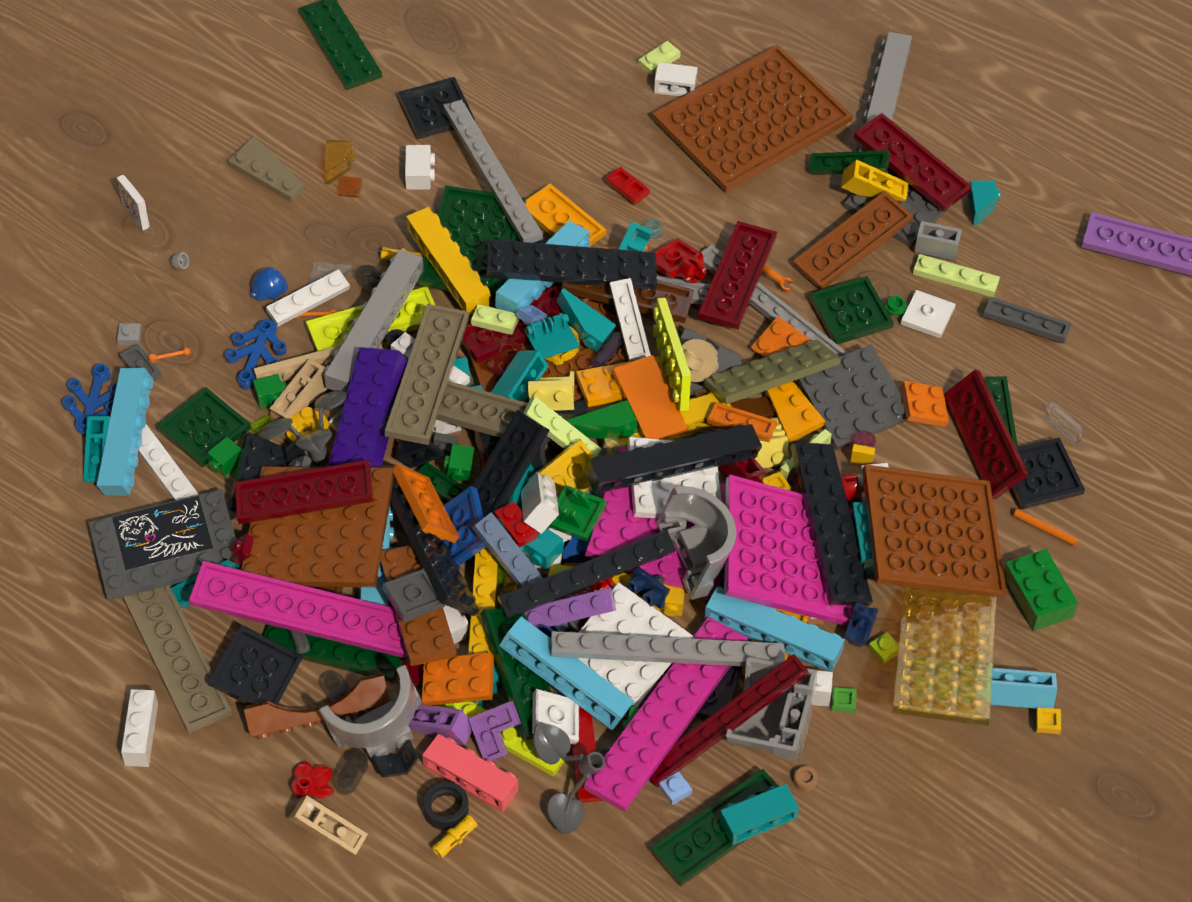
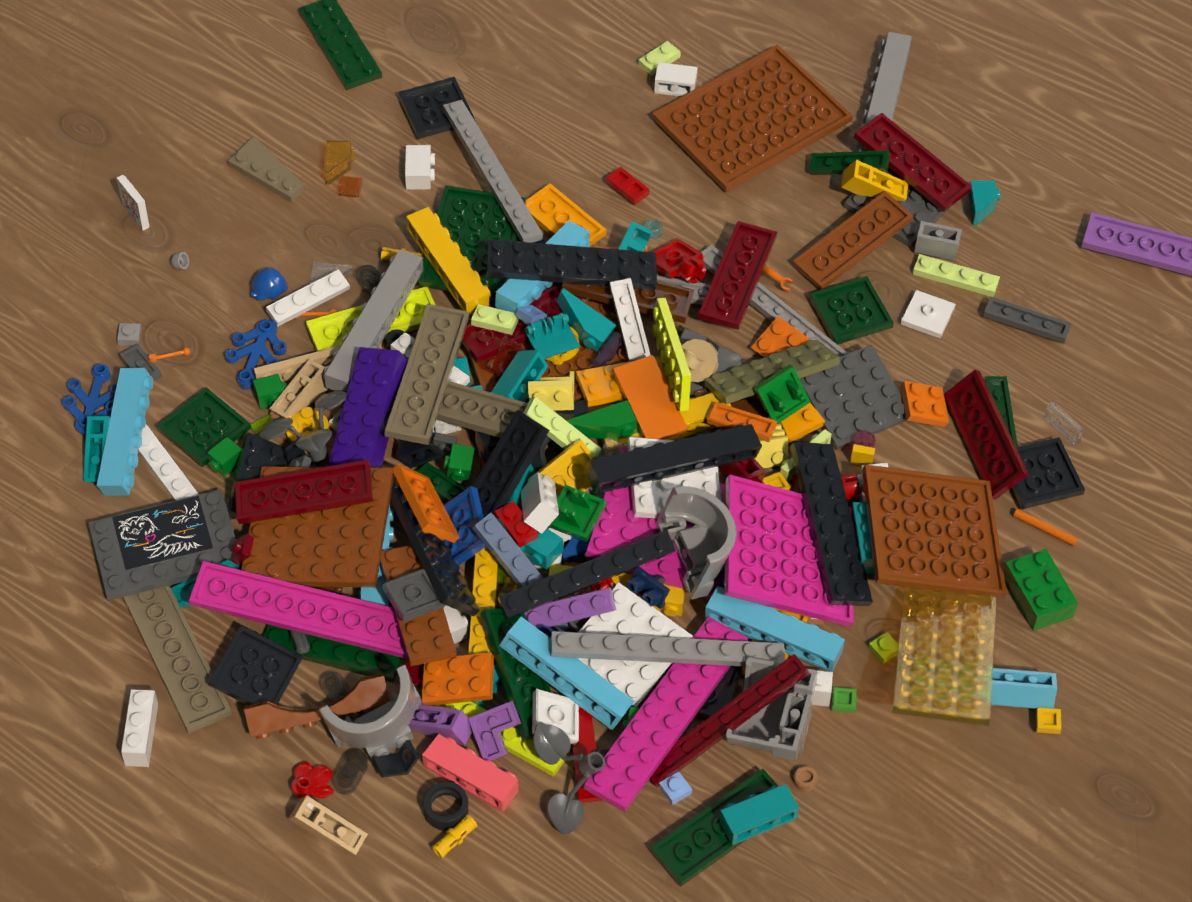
dark blue hips [844,602,878,647] -> none
green plate [885,296,906,316] -> none
none -> green plate [754,364,811,424]

